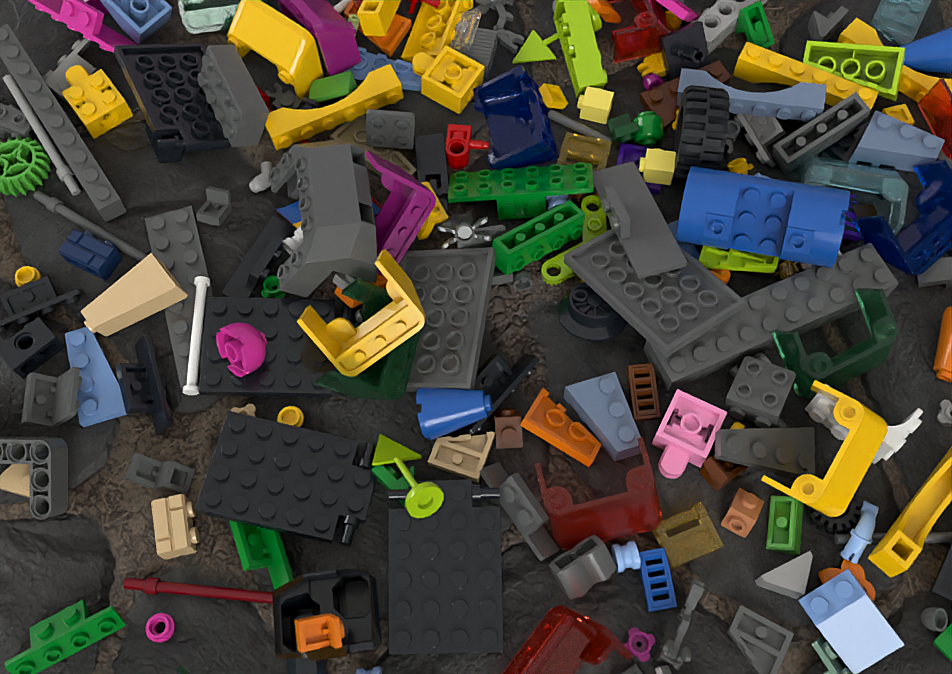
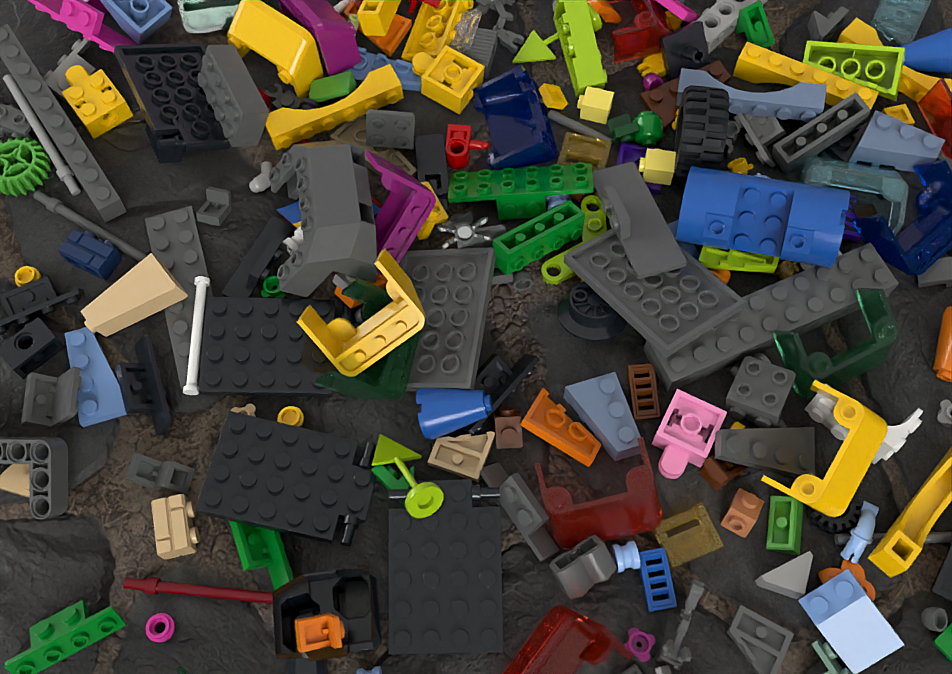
dark pink cylinder [216,322,267,377] -> none

